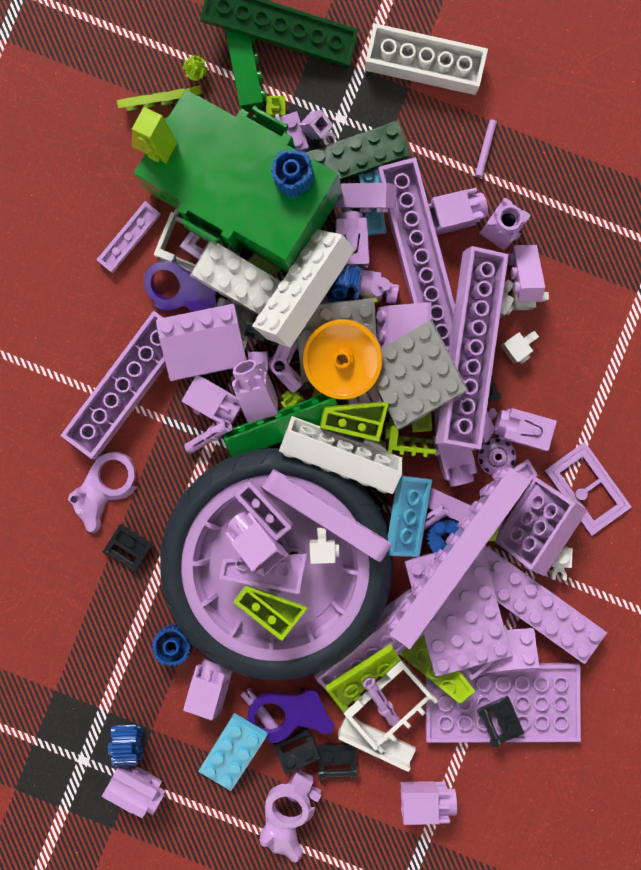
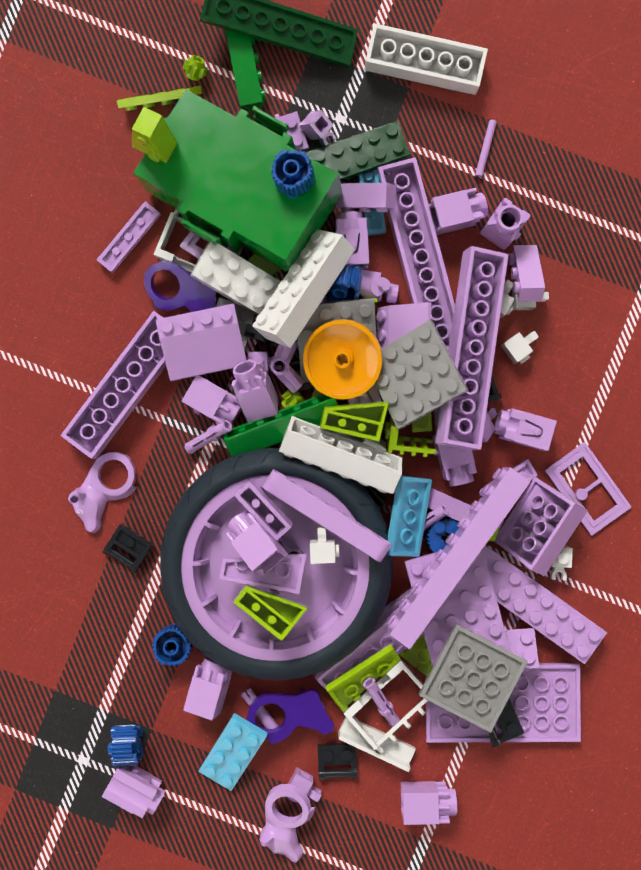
lime tile [266,96,286,118] -> none
black plate [273,727,322,775] -> none
lavender dish [478,438,516,475] -> none
none -> light grey plate [419,623,528,733]

